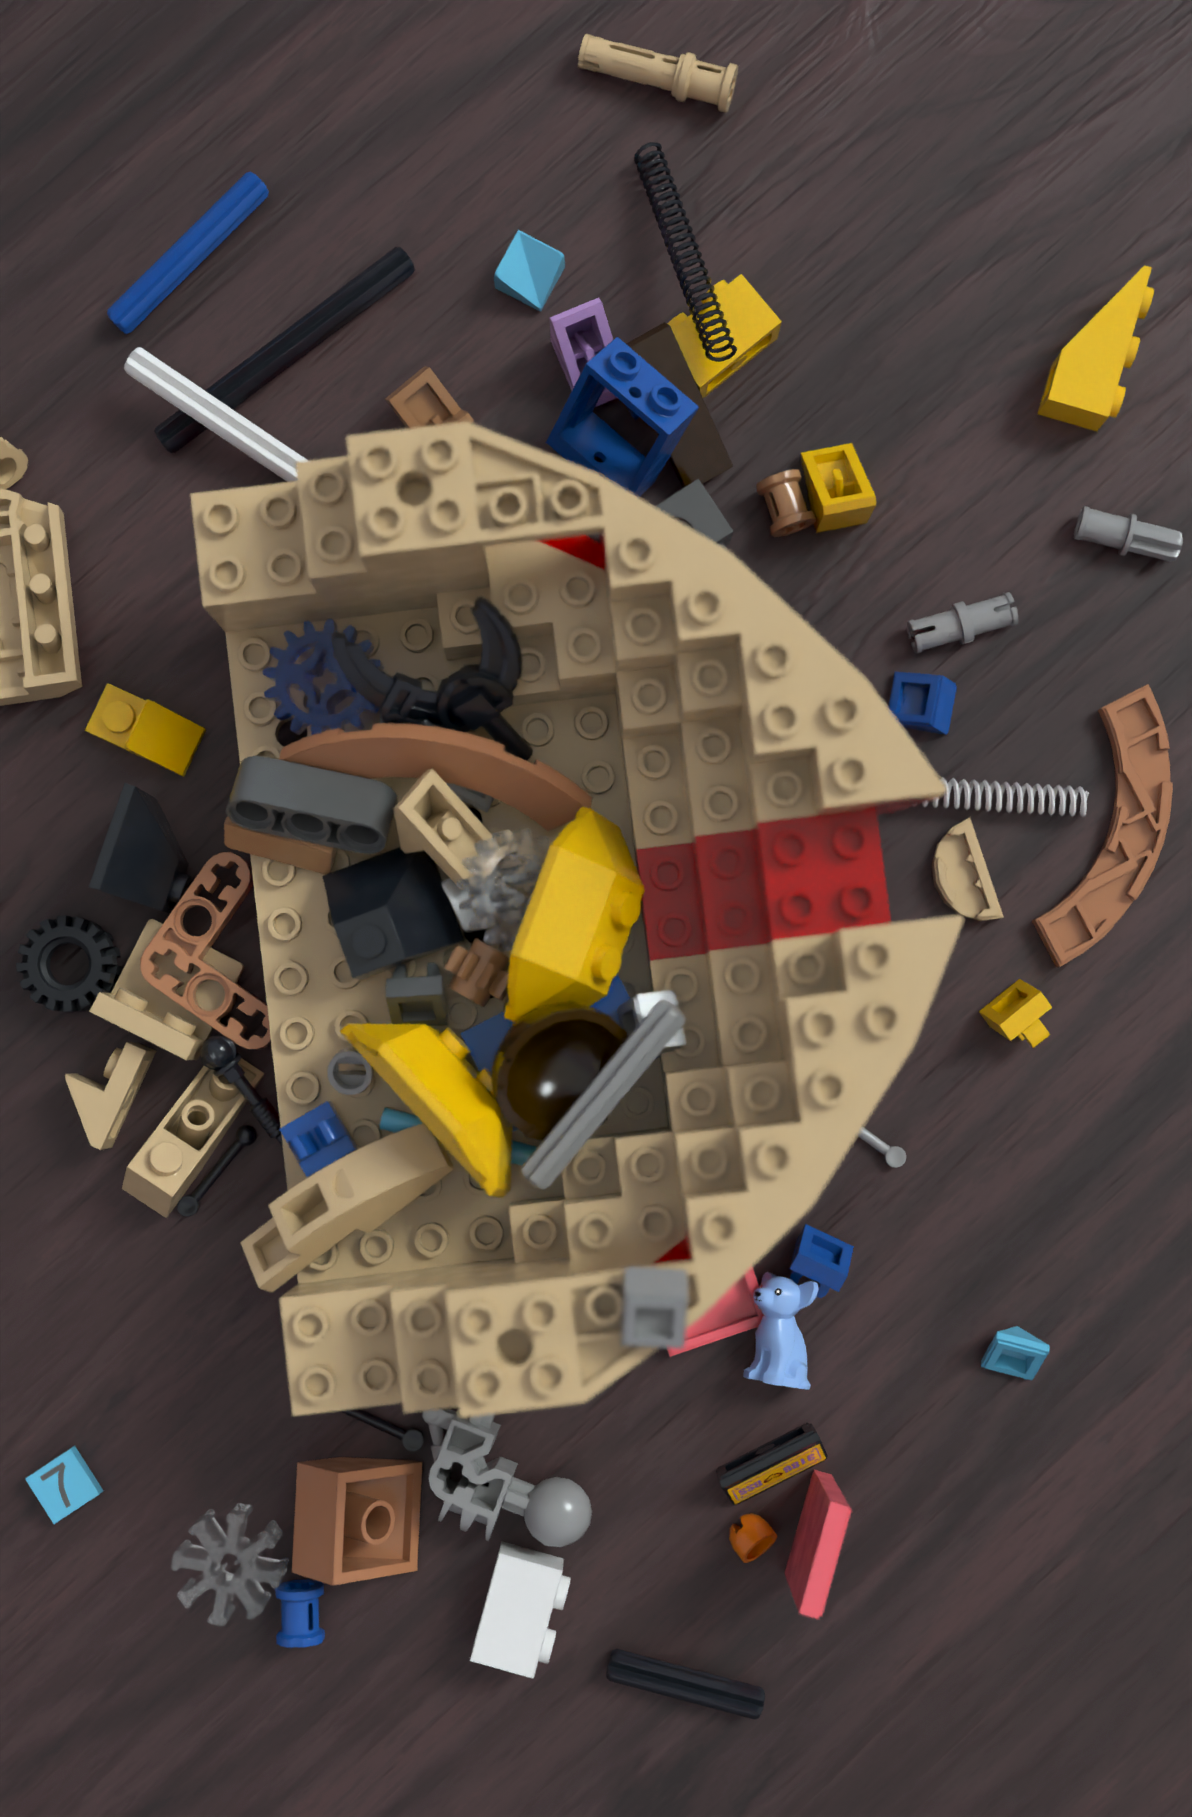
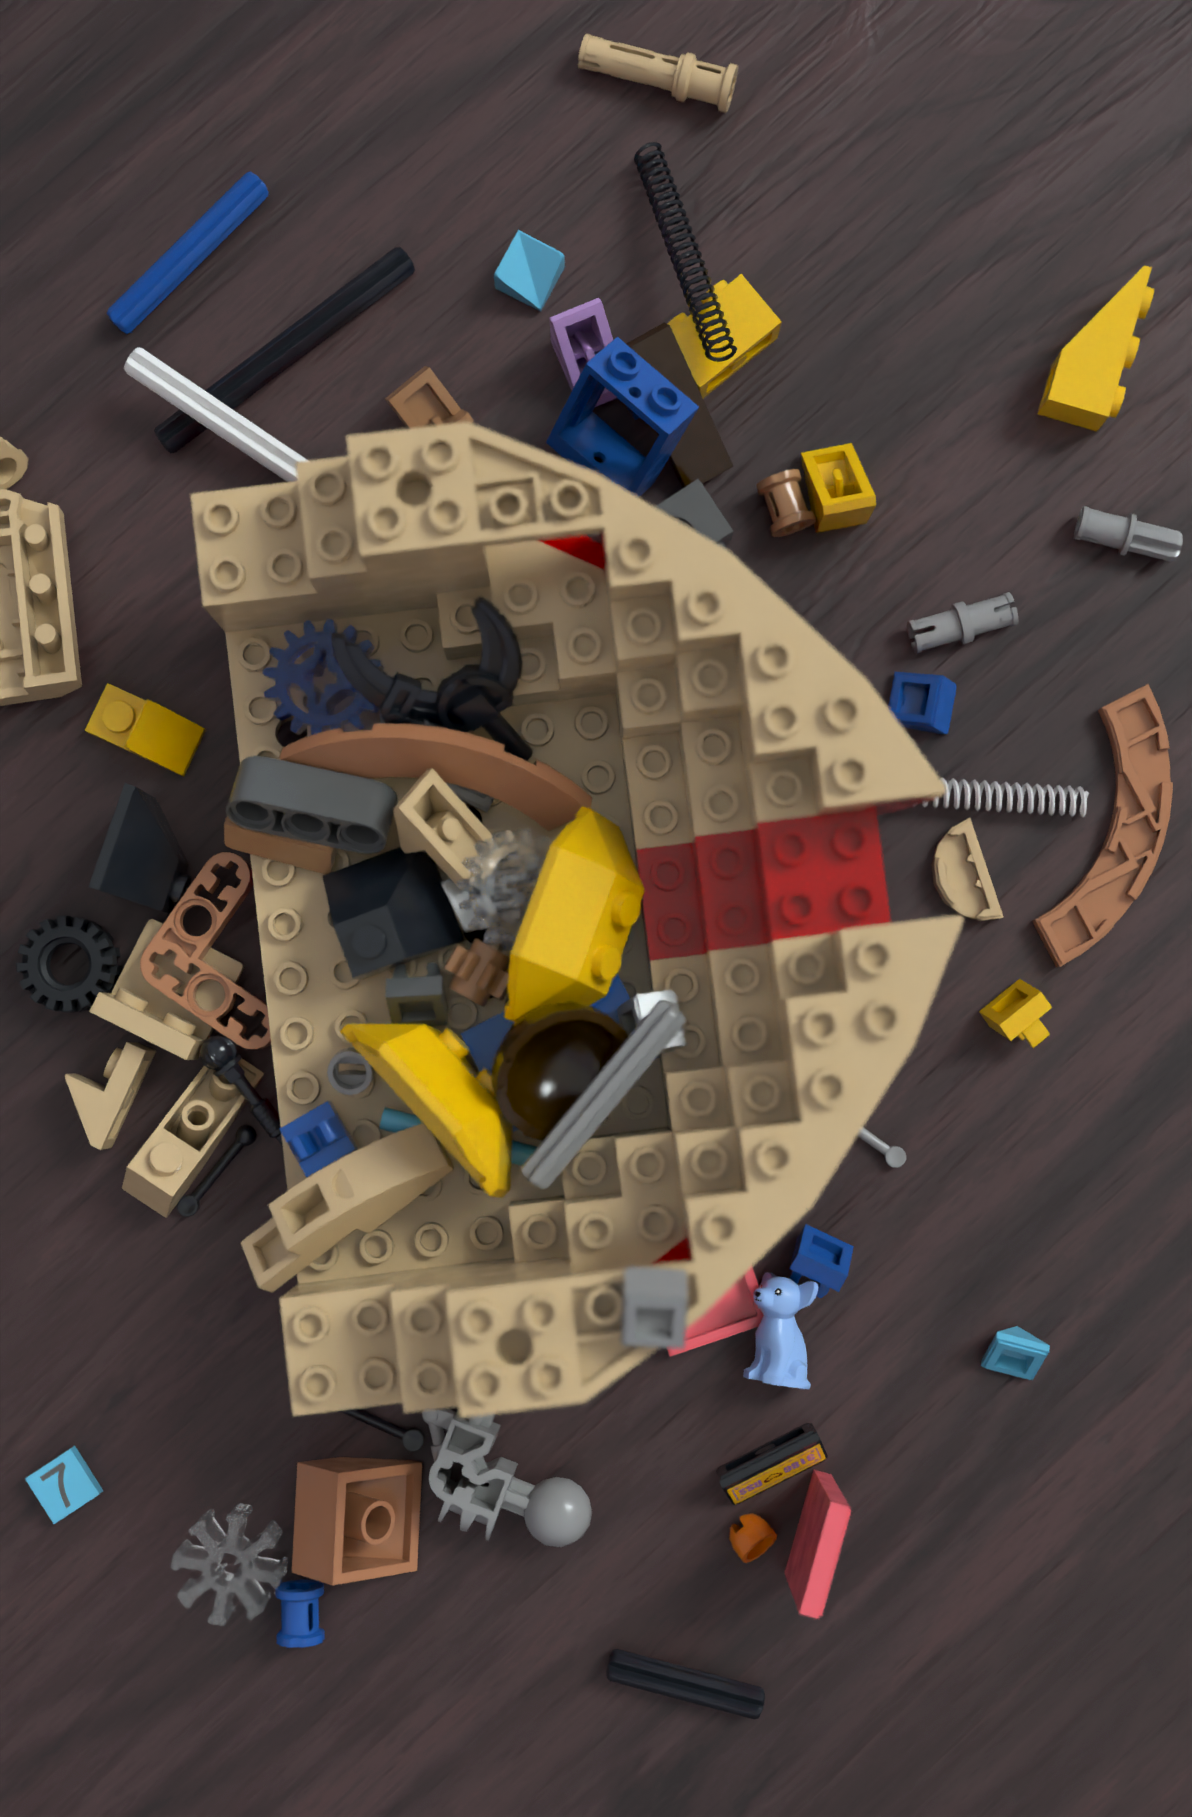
white brick [470,1541,571,1679] -> none

